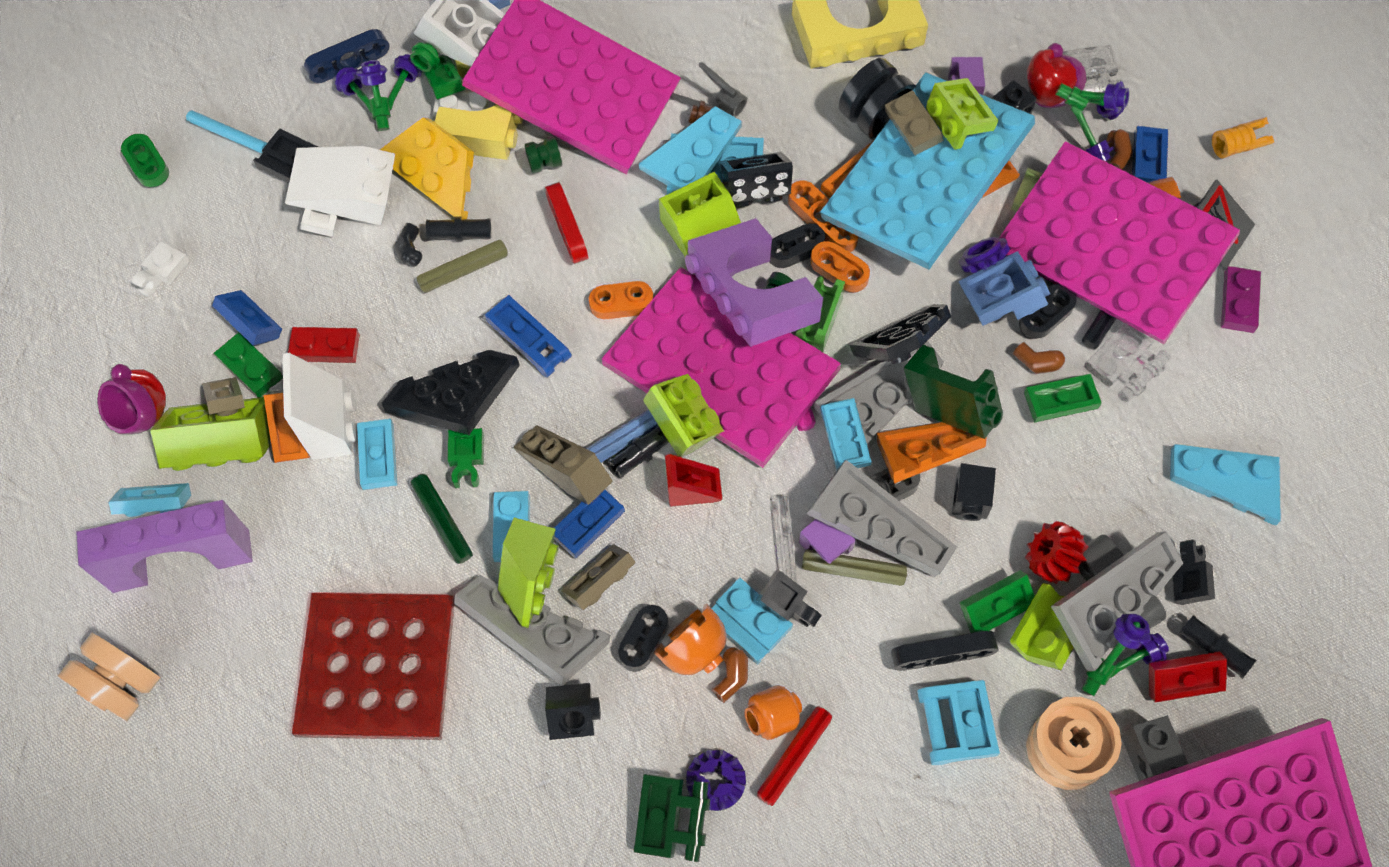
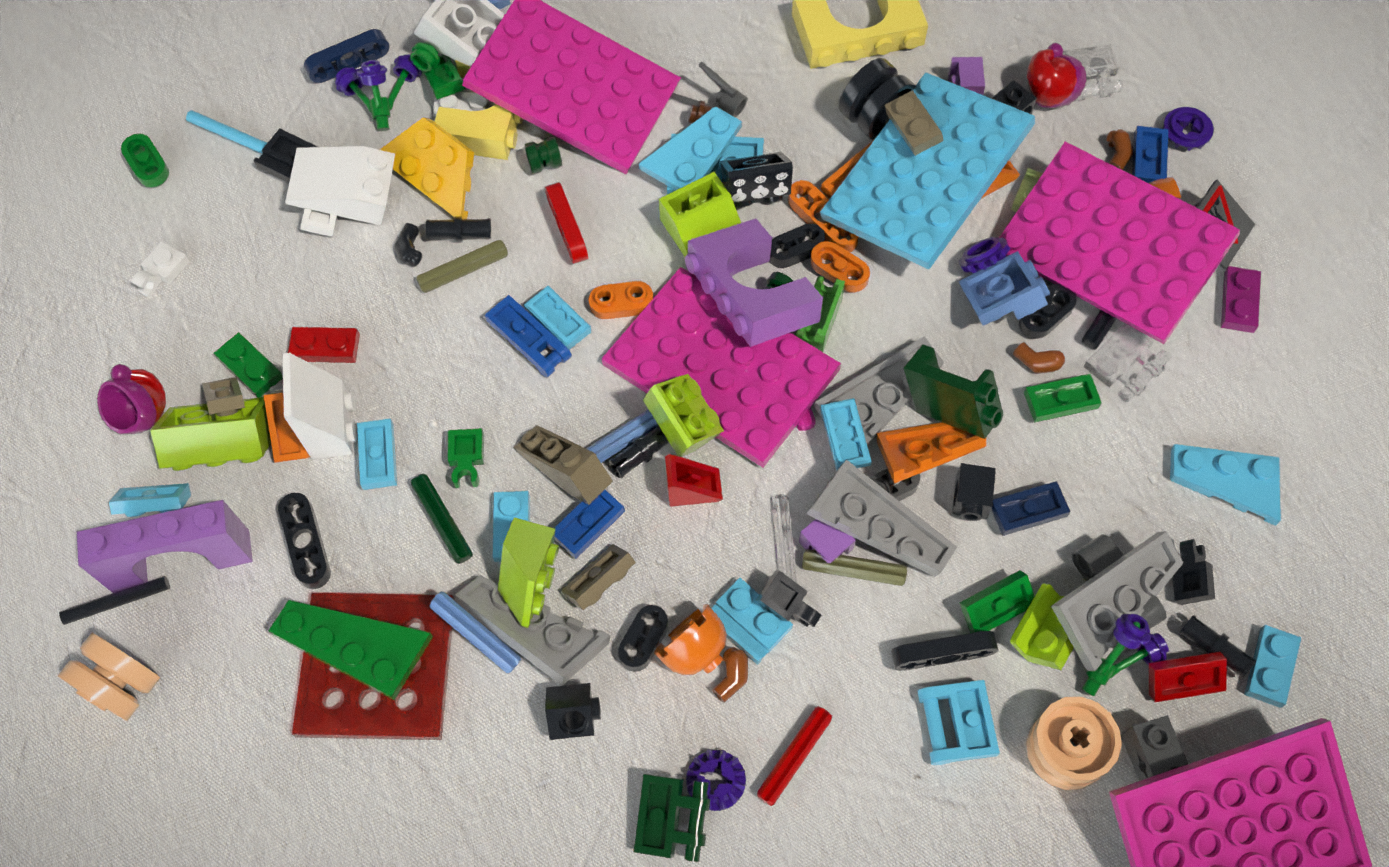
blue plate [212,290,282,345] -> none
black plate [381,350,520,435] -> none
orange head [745,685,802,740] -> none
black plate [849,304,952,364] -> none
lime bracket [926,78,999,150] -> none
red gear [1024,520,1089,584] -> none
plant [1055,81,1130,161] -> none
light orange hinge [1212,117,1274,159] -> none
none -> black bar [59,576,170,625]
none -> green wing [268,600,433,700]
none -> black beam [278,493,331,589]
none -> medium blue axle [430,591,521,673]
none -> medium azure plate [524,285,592,350]
none -> dark blue plate [991,481,1071,536]
none -> dark purple gear [1162,107,1214,152]
none -> medium azure plate [1244,625,1301,708]

